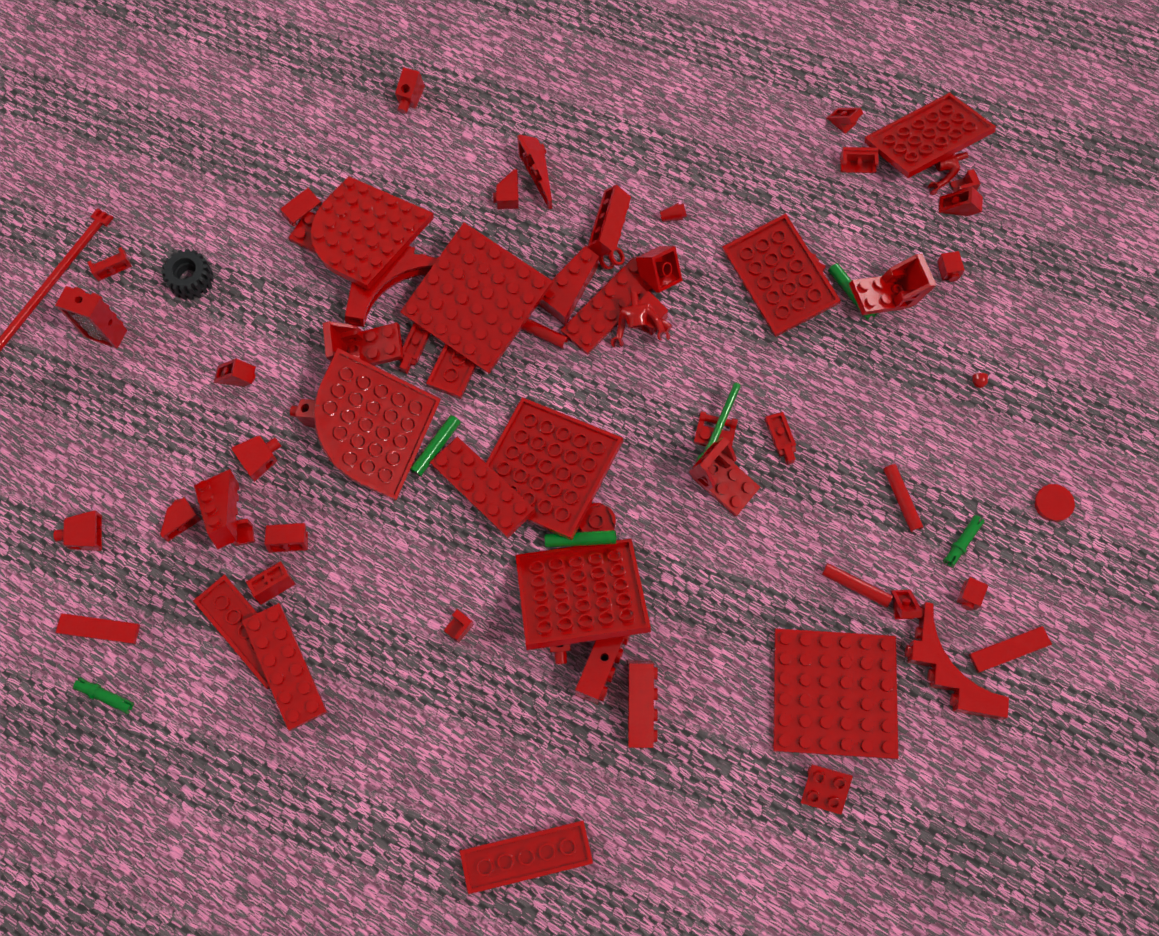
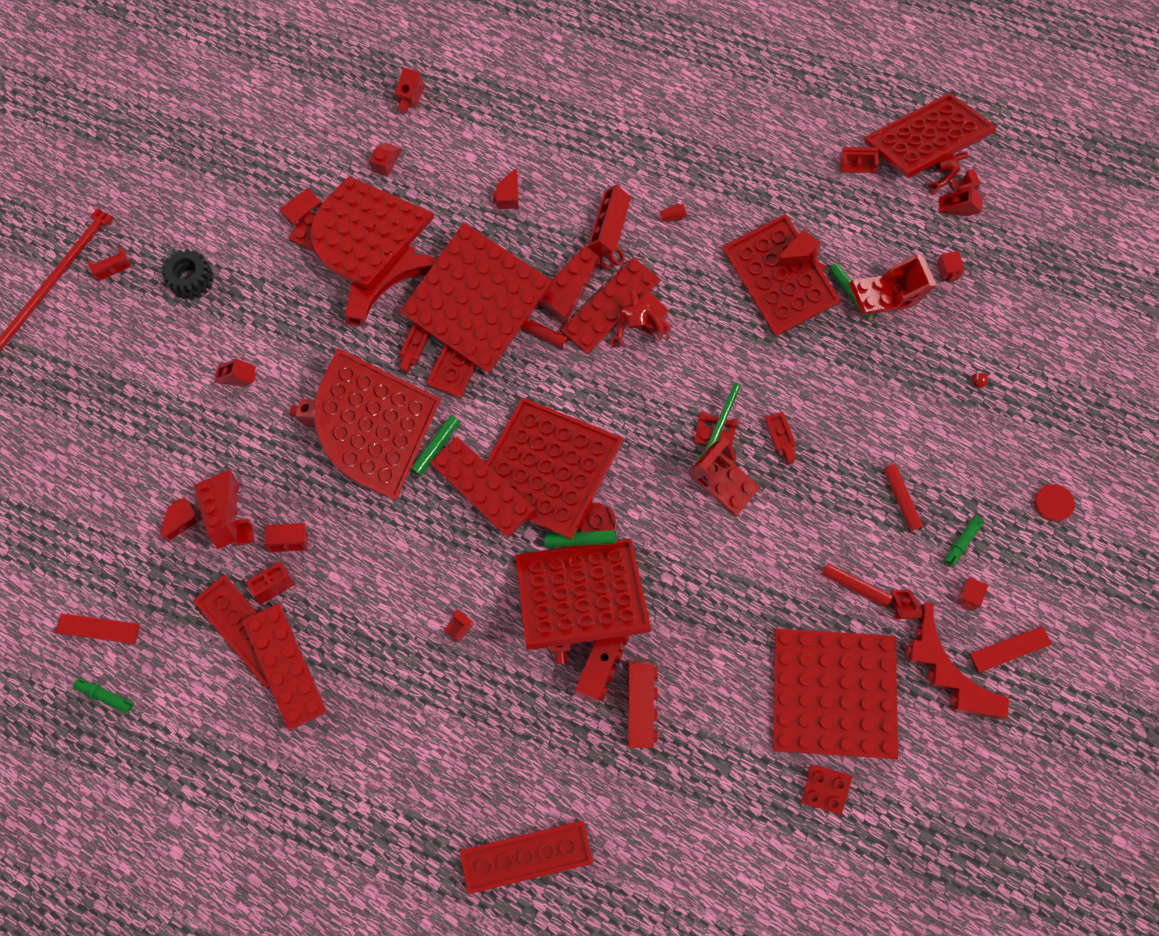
red torso [53,510,102,551] -> none
red brick [55,286,127,349] -> none
red torso [231,435,282,482] -> none
red bracket [323,321,404,366] -> none
red wedge [517,135,552,210] -> none
red slope [636,246,683,293] -> none
red slope [827,108,864,134] -> none
none -> red slope [369,143,402,177]
none -> red slope [779,230,821,265]

